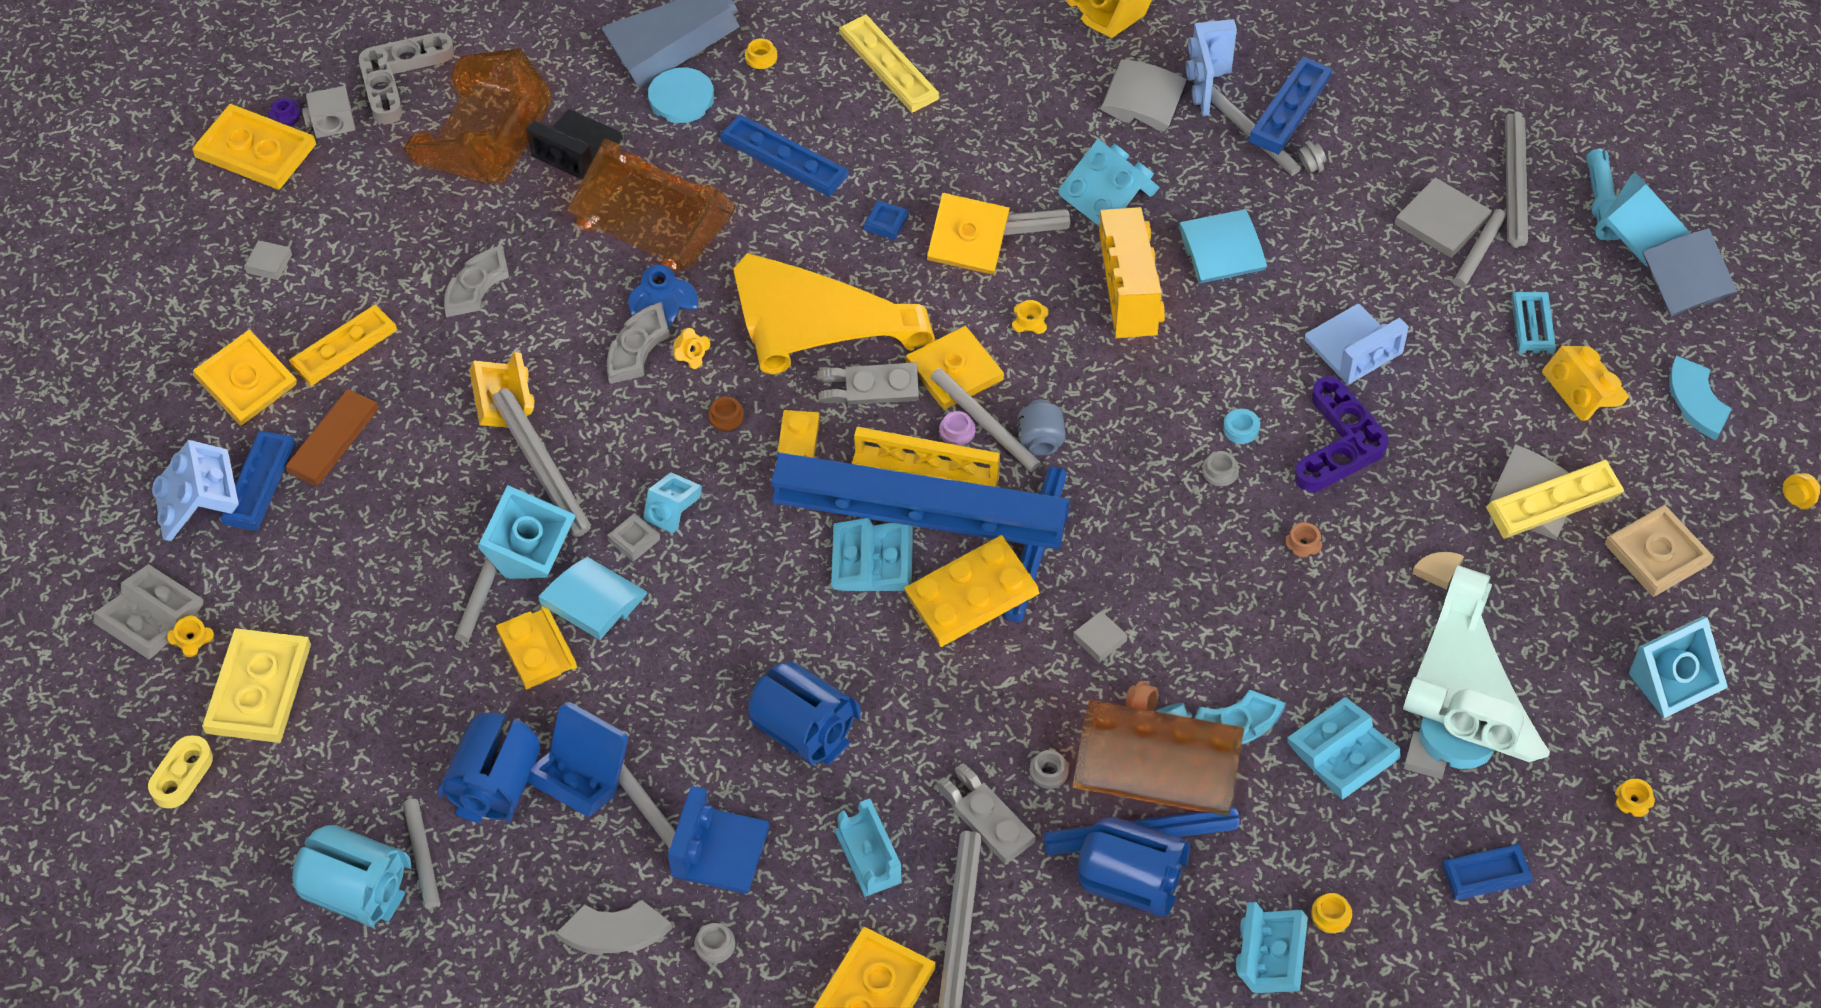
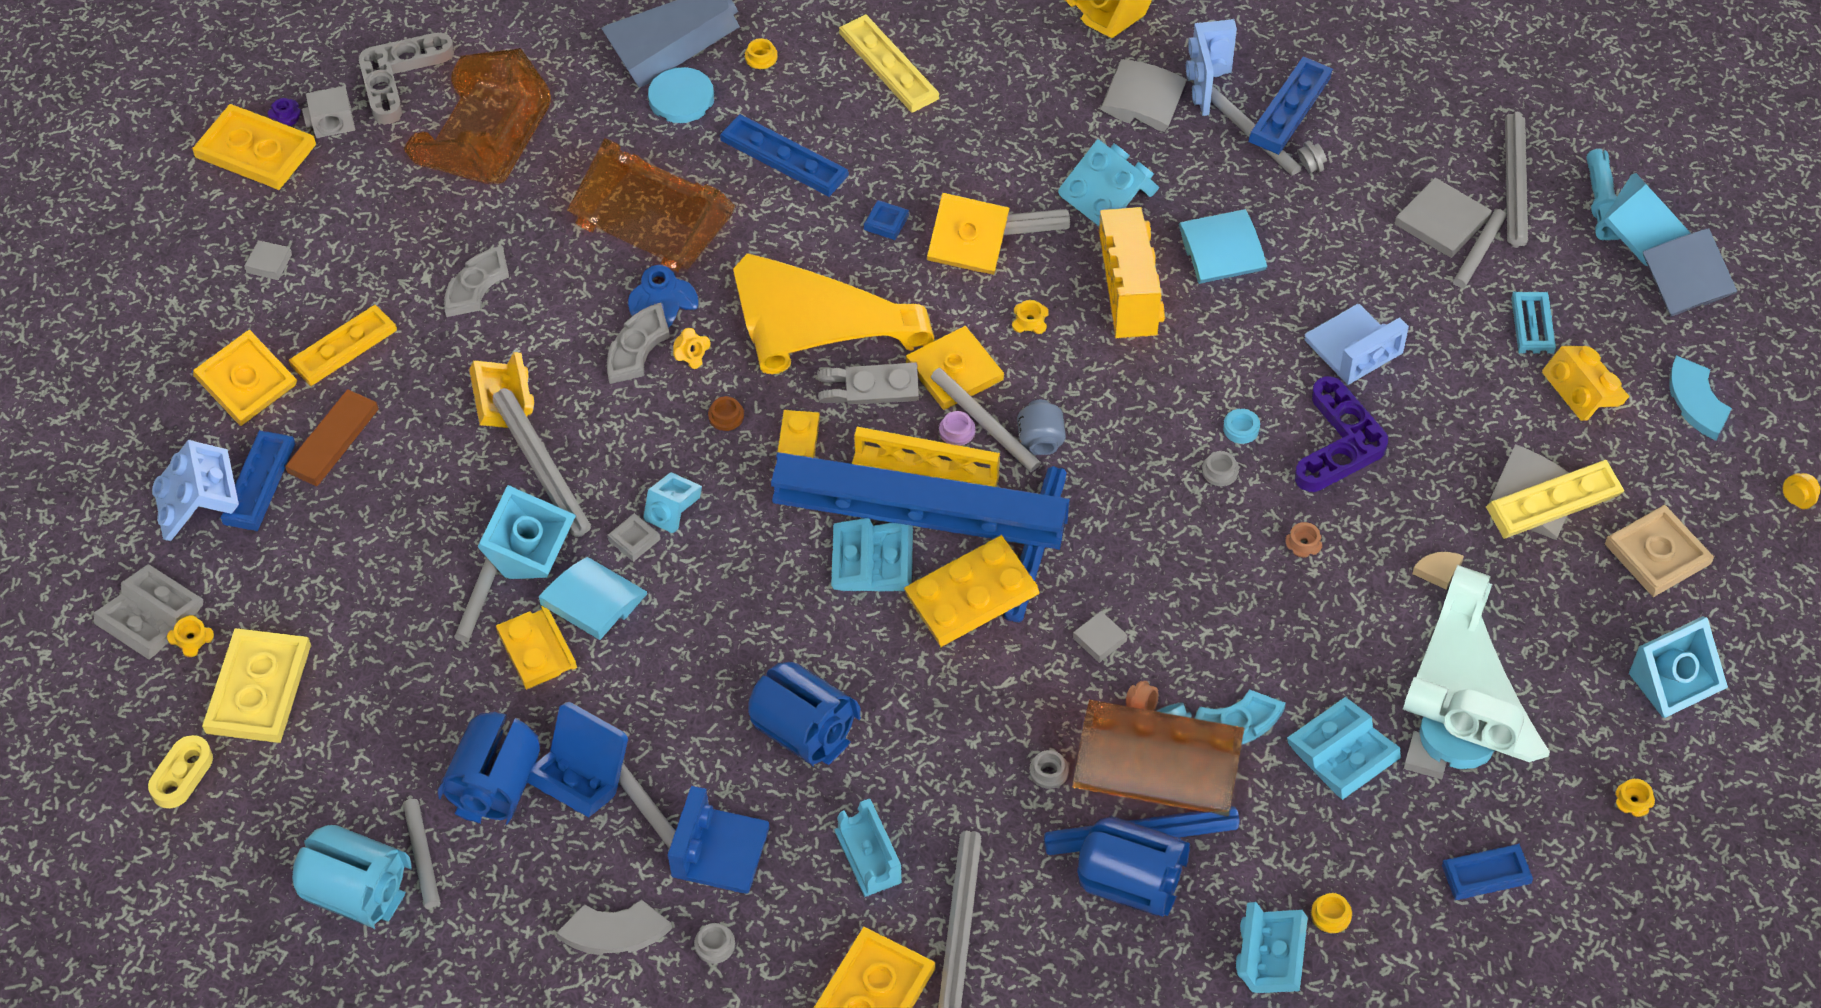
black bracket [526,109,623,182] -> none
light grey hinge [936,763,1036,865] -> none

